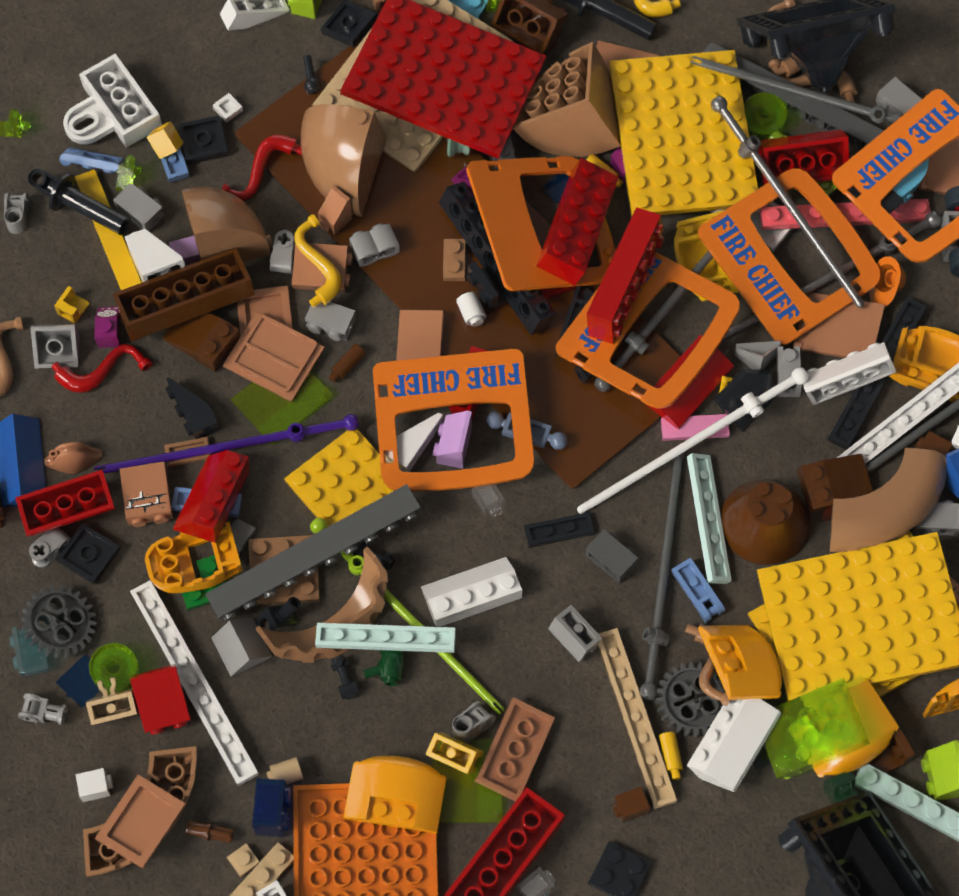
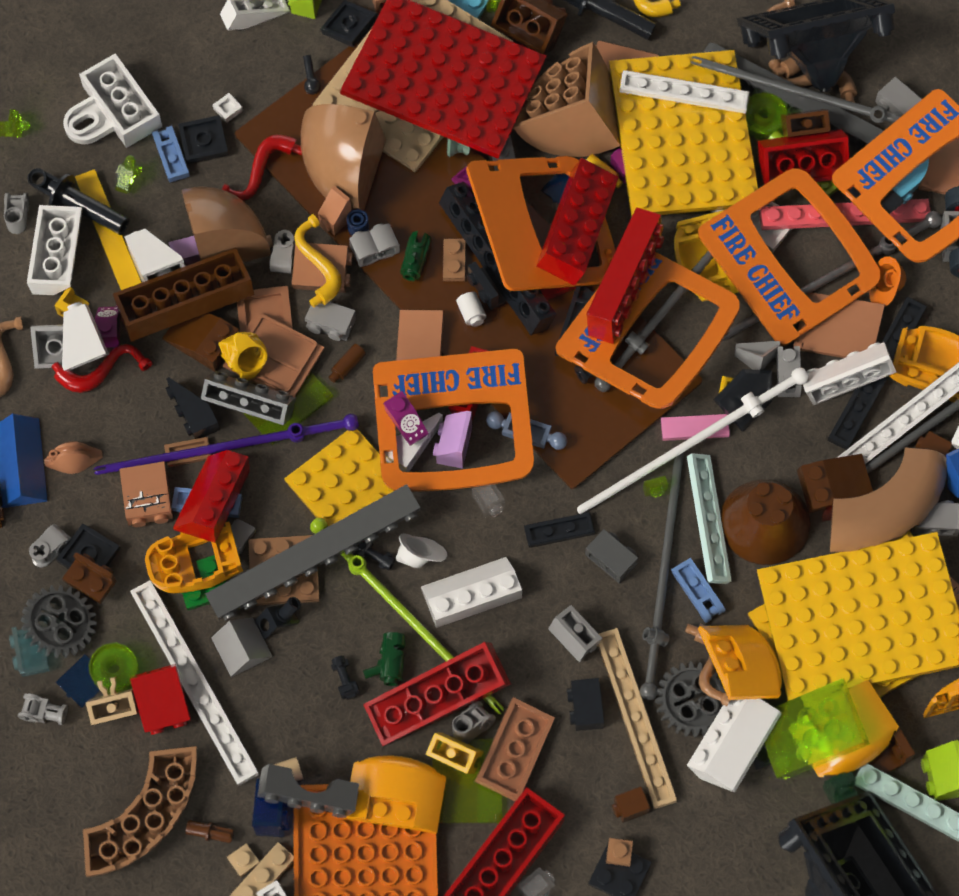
red slope [15,470,115,537] -> none
medium blue plate [59,148,123,173] -> none
white brick [76,768,113,802] -> none
nougat piece [95,775,186,869] -> none
light grey brick [113,183,165,231] -> none
yellow panel [147,121,183,158] -> none
medium nougat windscreen [255,547,388,663] -> none
light aqua plate [315,623,456,653] -> none
red slope [644,334,734,430] -> none
yellow cylinder [659,732,683,780] -> none
flat silver bar [711,96,864,308] -> none
none -> white slope [27,205,83,295]
none -> white slope [62,302,109,371]
none -> reddish brown bracket [62,552,117,604]
none -> dark grey brick [201,371,296,425]
none -> yellow piece [219,332,267,380]
none -> dark grey arch [258,764,359,818]
none -> dark blue wheel [347,209,369,236]
none -> red slope [363,642,511,746]
none -> magenta slope [383,391,429,446]
none -> white piece [396,533,447,568]
none -> dark green piece [400,231,432,281]
none -> black brick [567,678,604,731]
none -> medium nougat plate [606,838,633,867]
none -> white tile [619,70,749,114]
none -> clear neon green plate [643,476,668,497]
none -> reddish brown brick [781,109,830,137]

